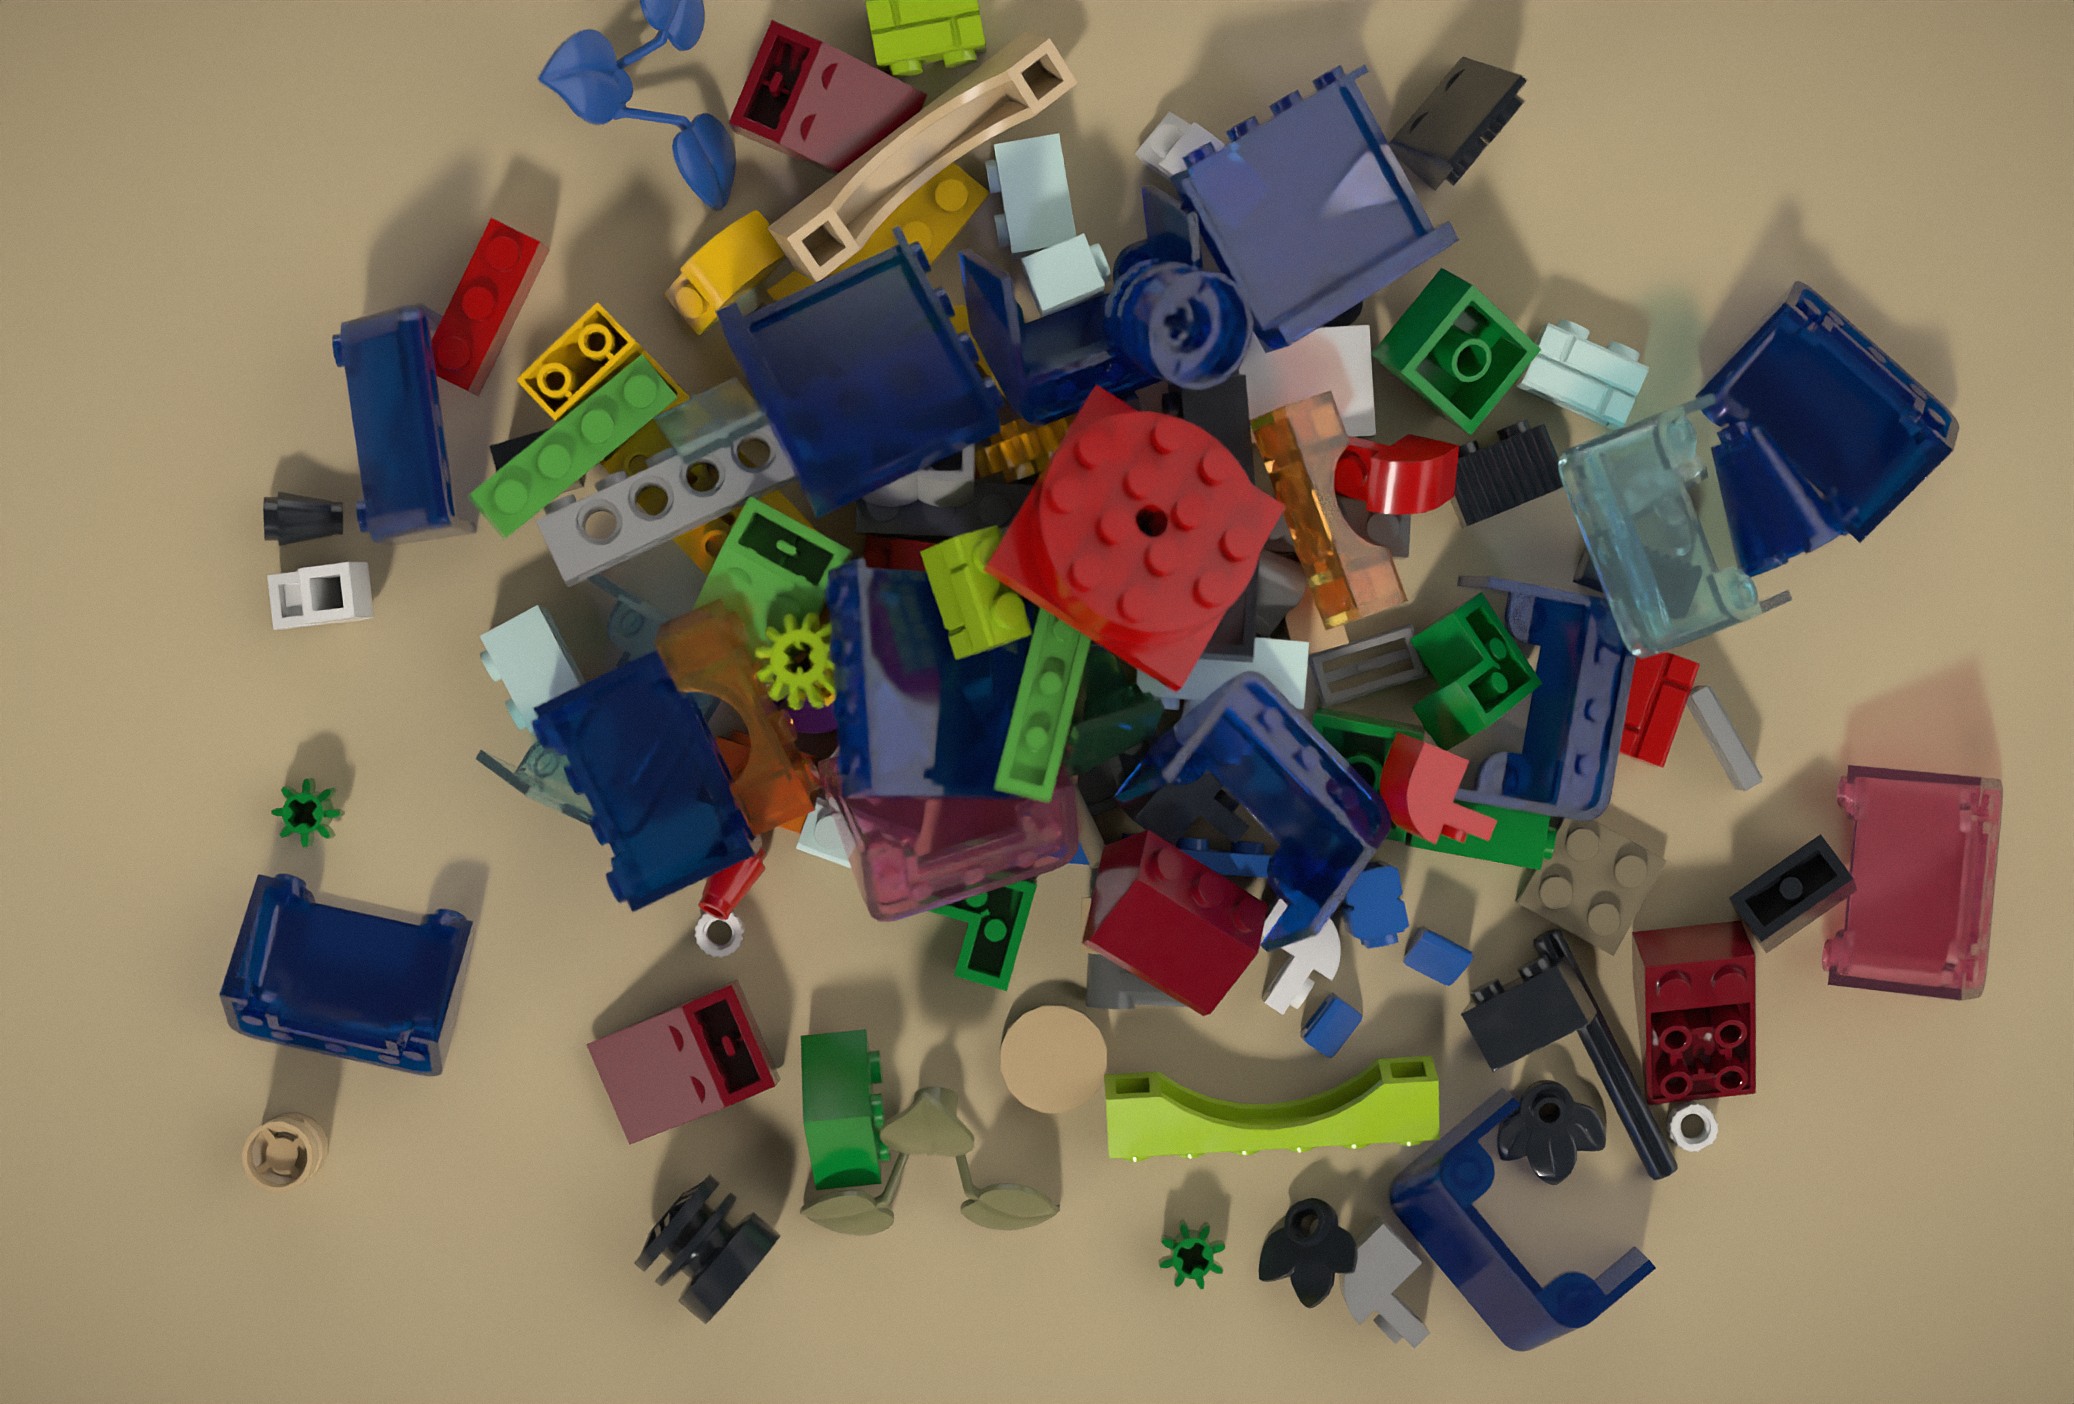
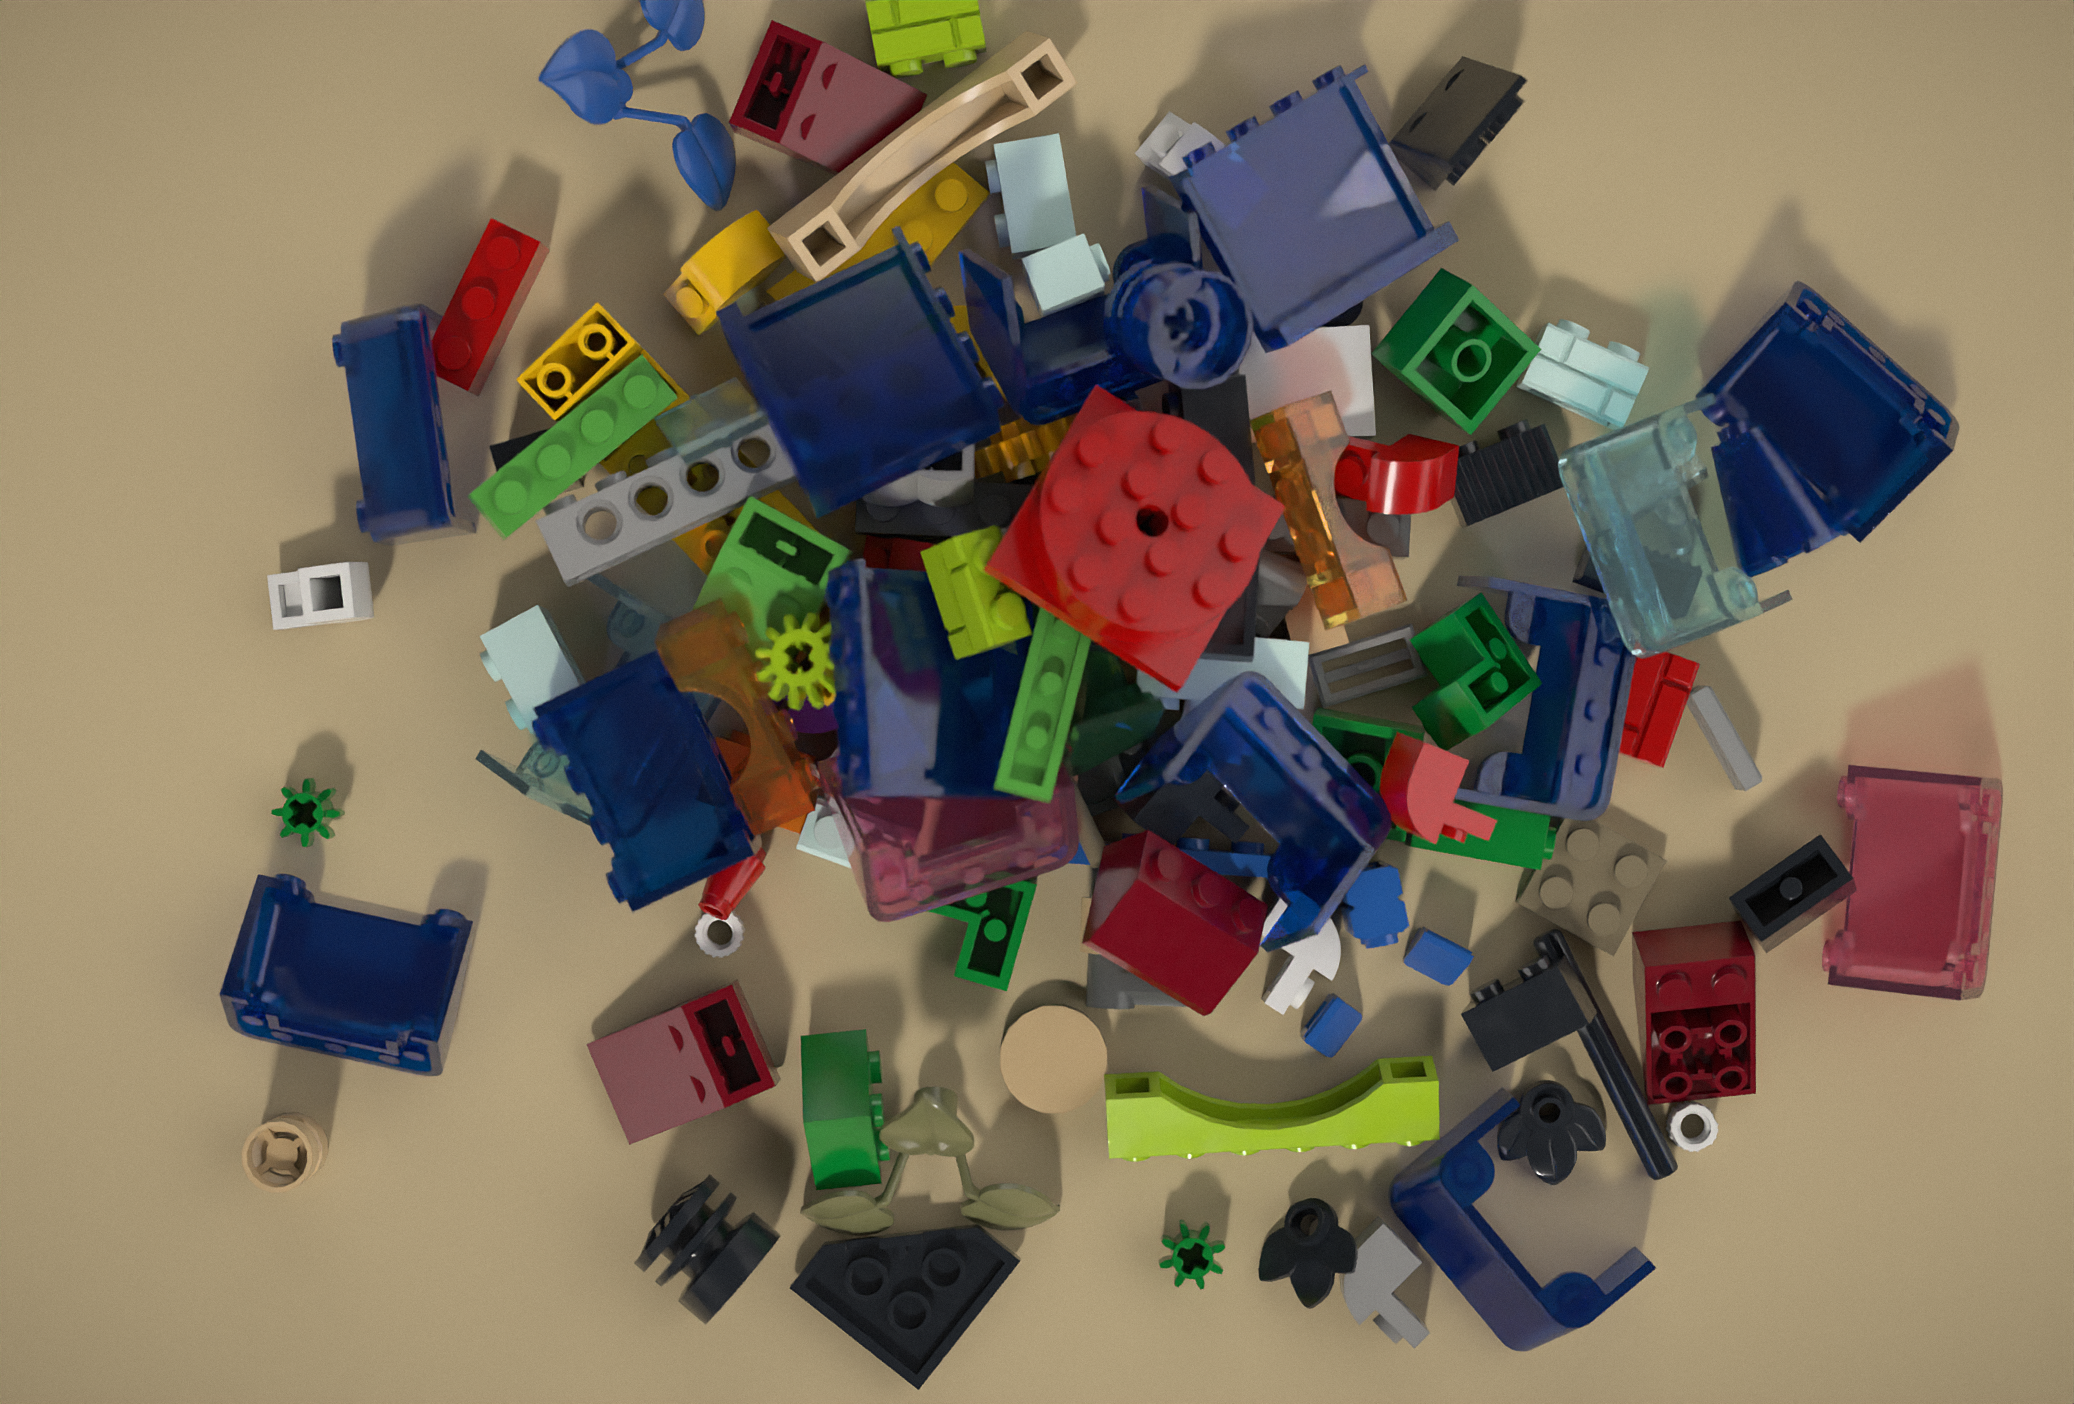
black cone [263,491,343,546] -> none
none -> black plate [790,1224,1021,1390]

